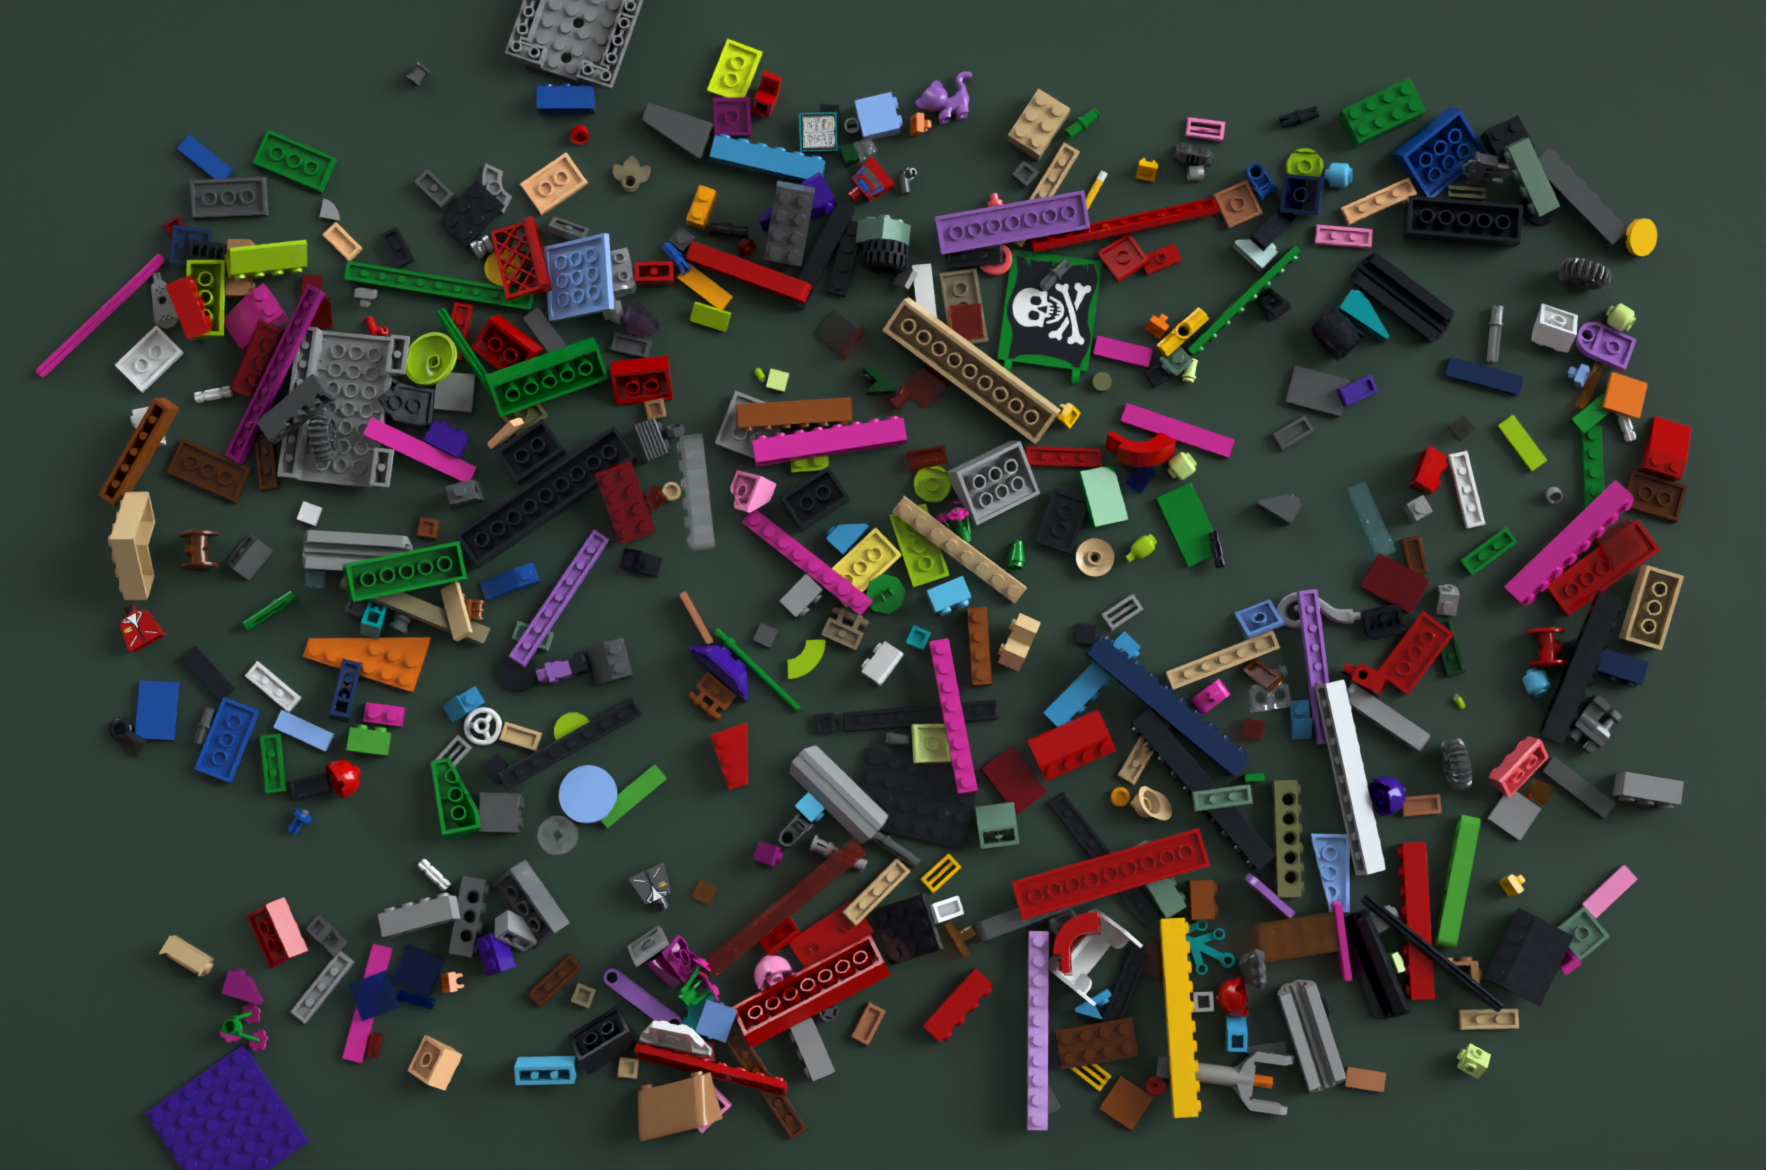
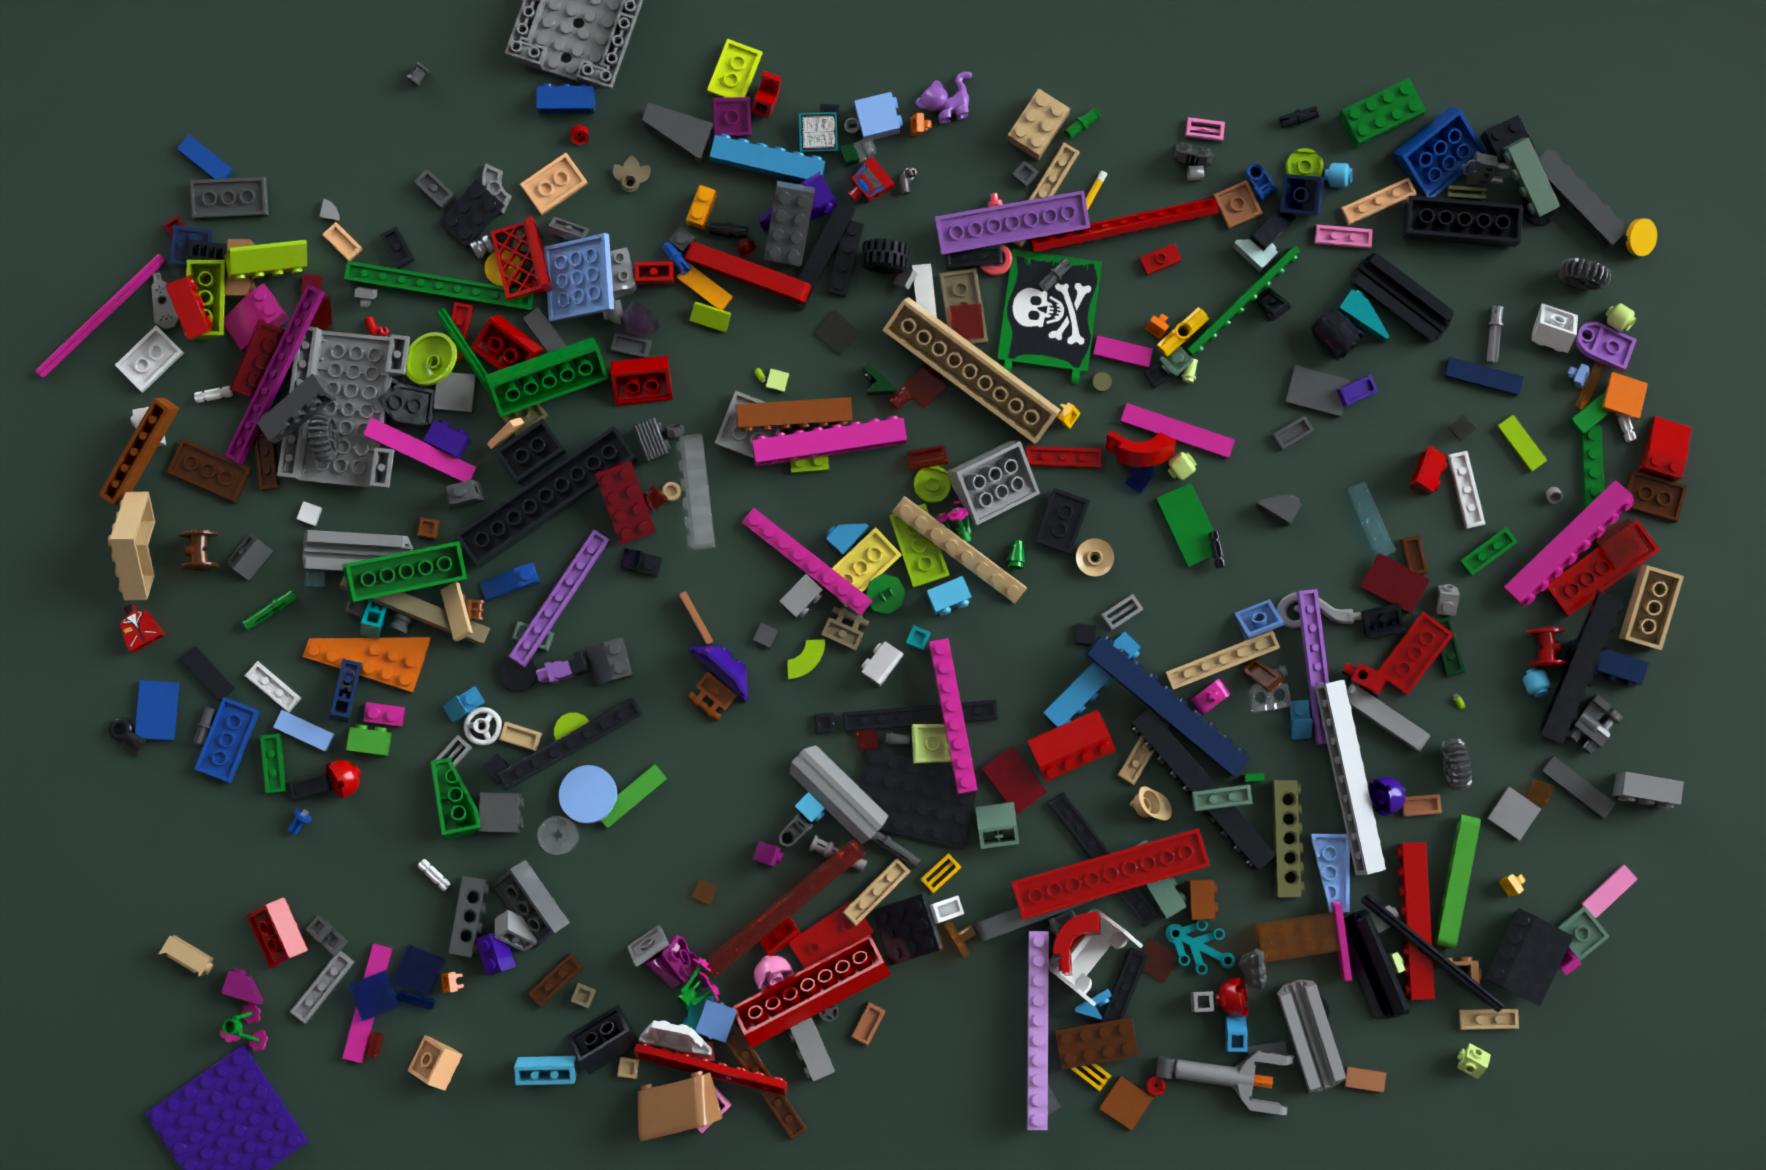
green tile [252,129,337,193] -> none
light grey brick [378,893,461,938] -> none
medium lavender piece [603,969,683,1024] -> none
dark grey torso [628,863,672,912] -> none
medium nougat tile [644,398,667,420] -> none
red wedge [710,722,749,791] -> none
green bar [713,628,801,712] -> none
bright pink slope [730,470,776,513] -> none
black brick [780,466,850,532] -> none
clear red piece [841,326,865,361] -> none
sand green brick [856,215,911,245] -> none
red brick [922,968,993,1042] -> none
dark orange brick [967,607,992,687] -> none
tan brick [998,613,1041,672] -> none
tile [1078,465,1129,528] -> none
red tile [1097,232,1150,283] -> none
light orange tile [1110,787,1130,807] -> none
lime plant [1125,534,1157,563] -> none
yellow tile [1136,158,1158,182] -> none
yellow brick [1159,918,1201,1118] -> none
clear red plate [1241,718,1264,740] -> none
medium lavender tile [1244,873,1295,919] -> none
light grey brick [1403,495,1433,523] -> none
coral slope [1488,736,1549,798] -> none
none -> clear red tile [856,729,878,750]

